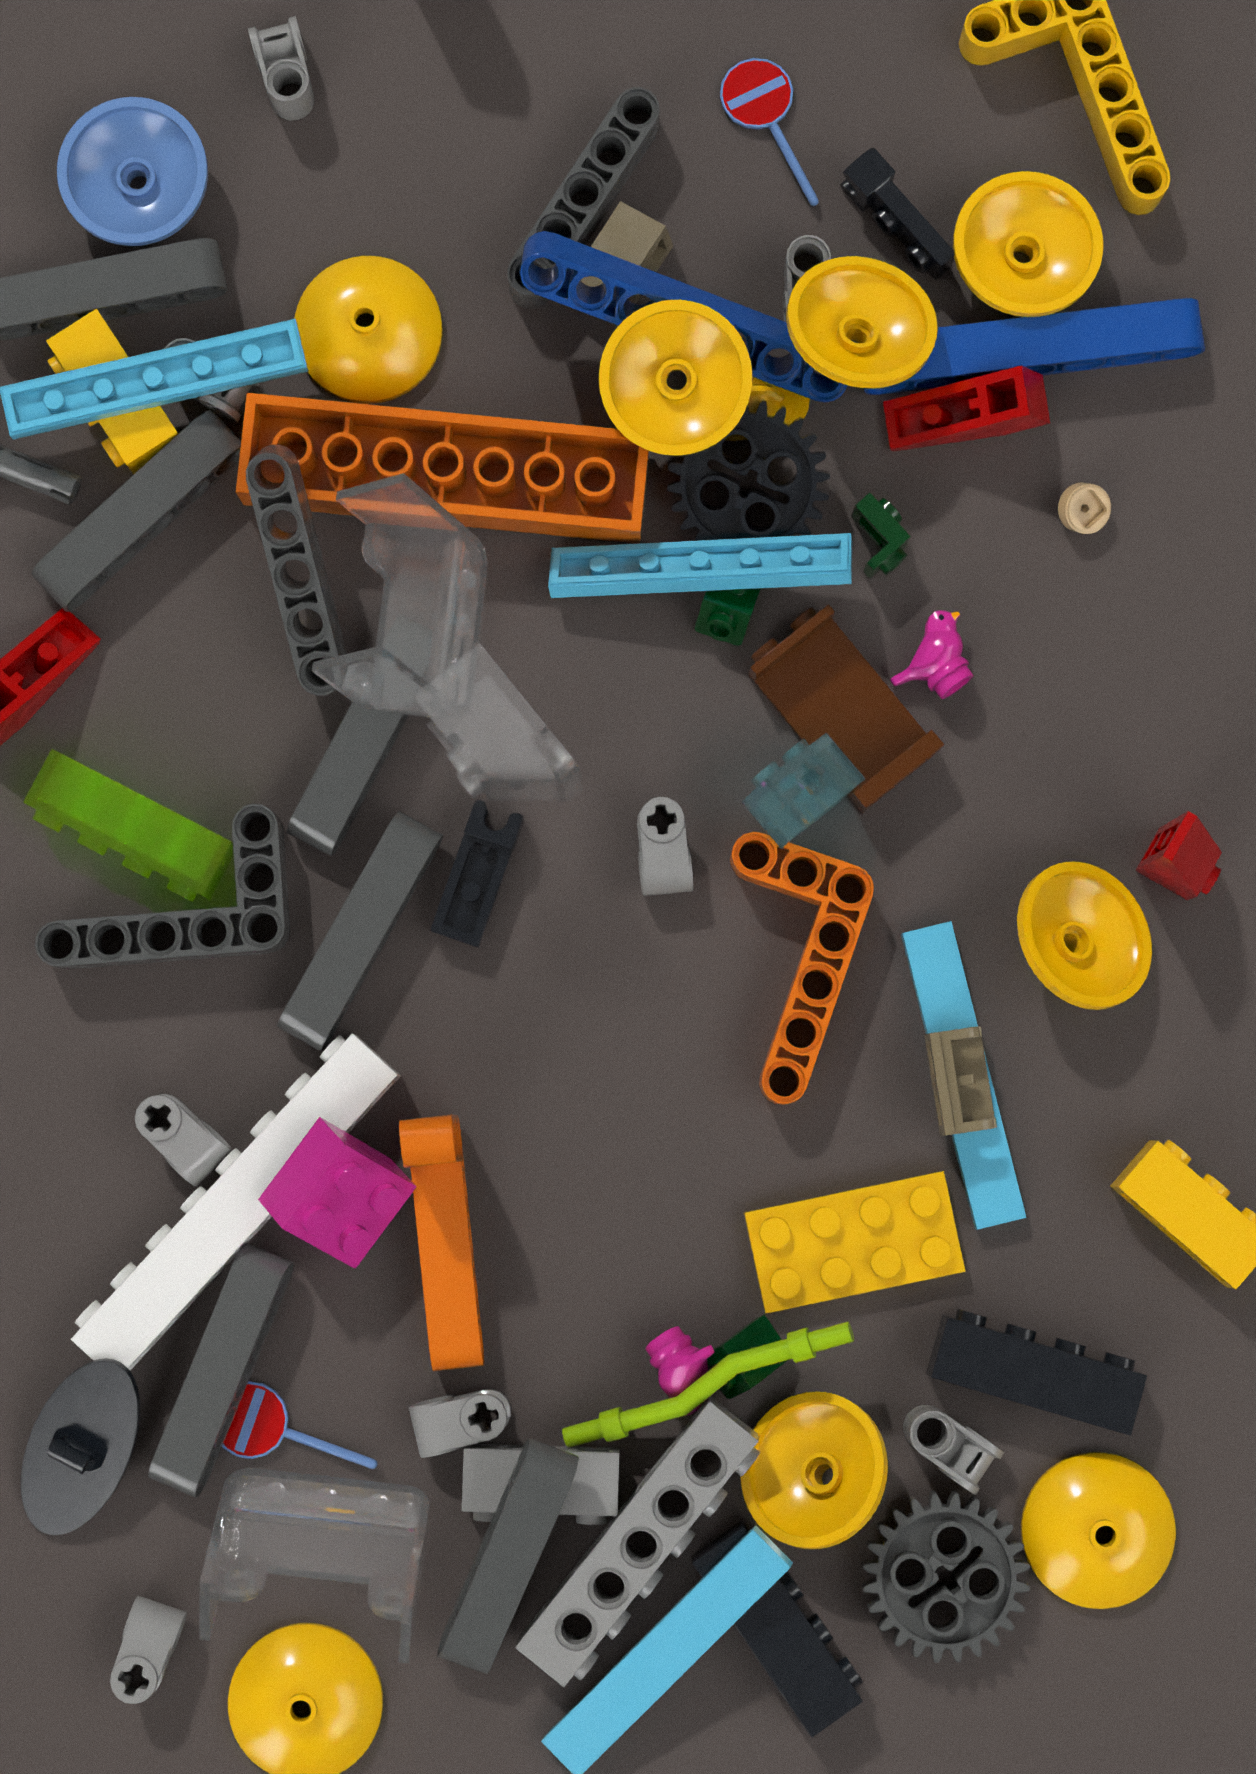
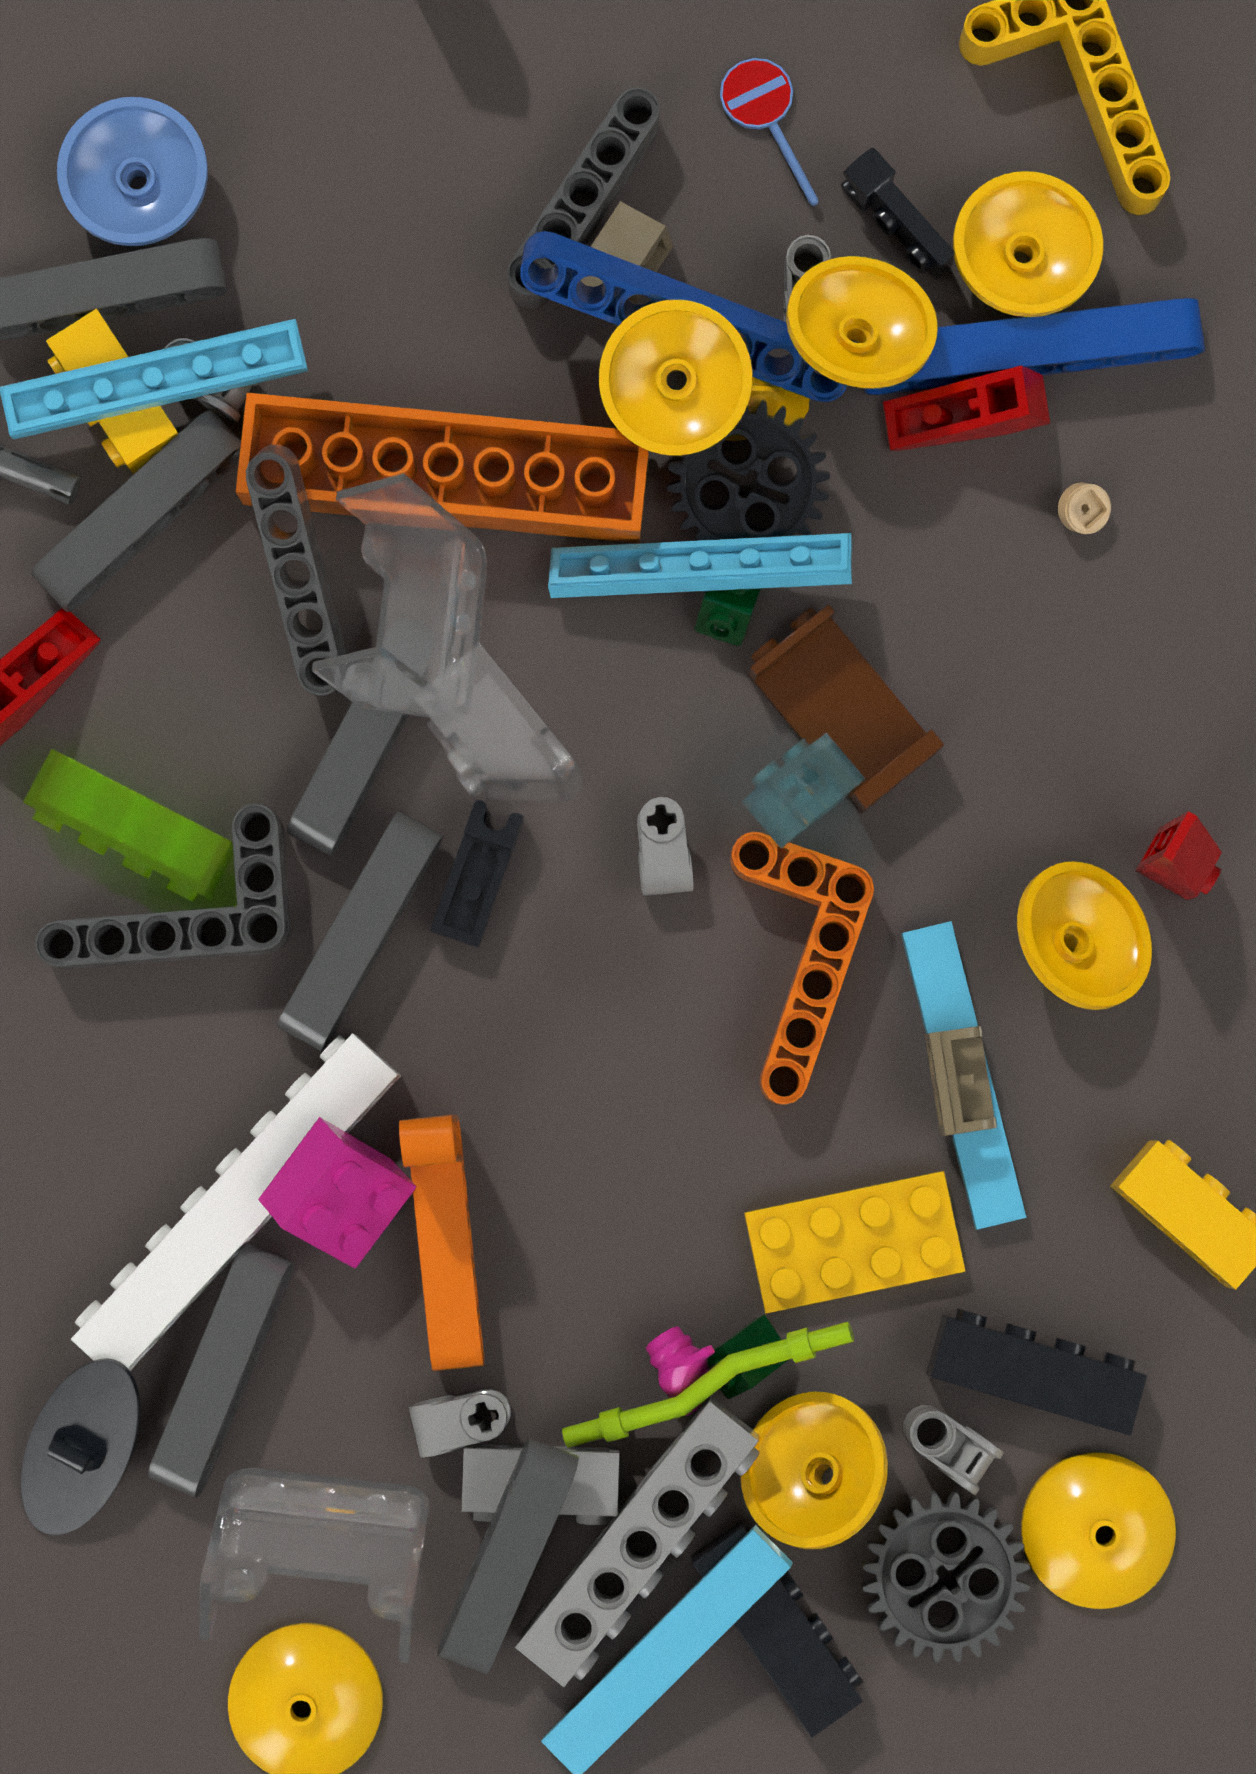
light grey piece [110,1596,187,1704] -> none
light grey piece [135,1094,232,1187] -> none
piece [222,1381,378,1469] -> none
light grey piece [248,16,315,121] -> none
yellow dish [294,256,443,404] -> none
dark green bracket [851,492,911,578] -> none
dark pink animal [890,610,974,699] -> none

